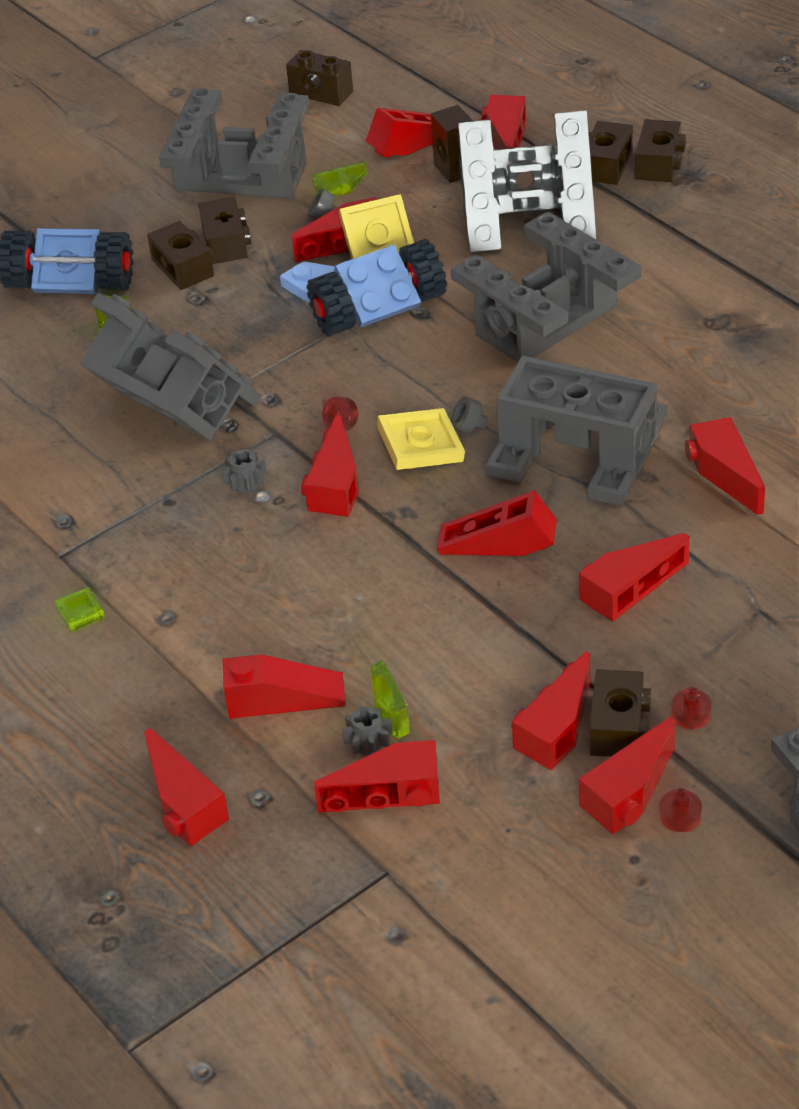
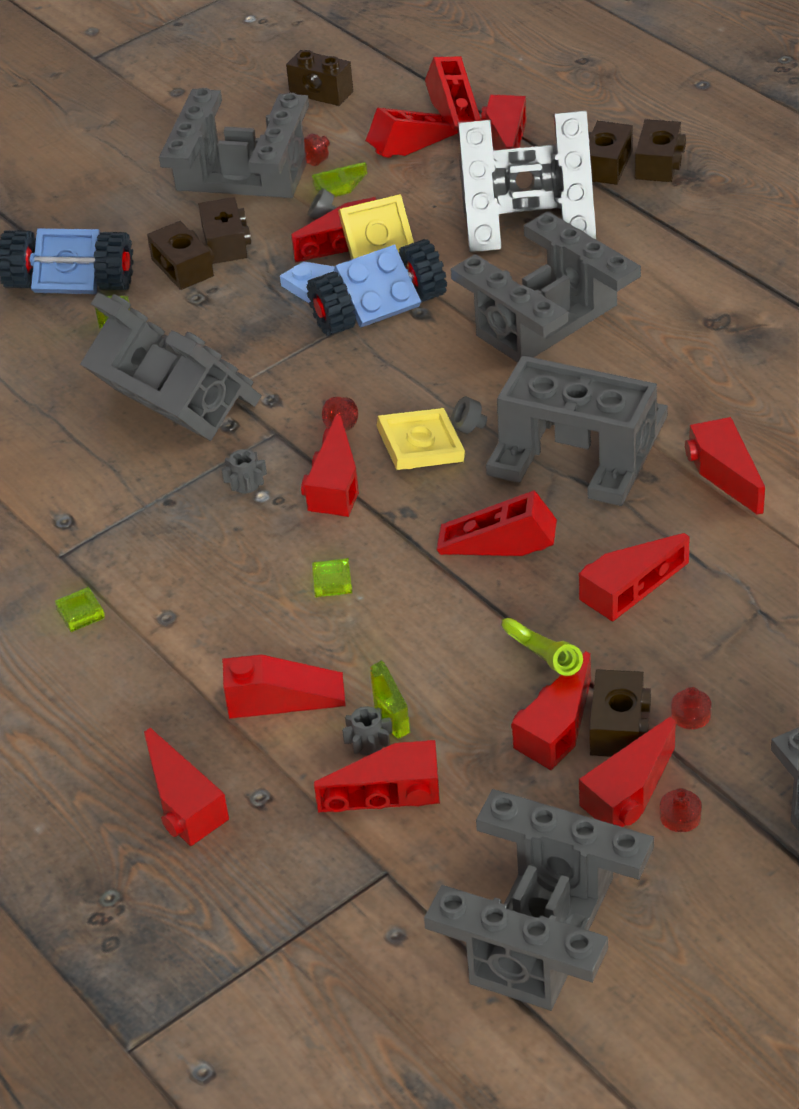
dark brown brick [430,105,473,183] -> none
none -> clear red tile [304,133,330,166]
none -> clear neon green tile [312,558,352,597]
none -> dark grey piece [424,789,654,1011]
none -> red slope [425,56,481,130]
none -> lime plant [501,618,583,676]

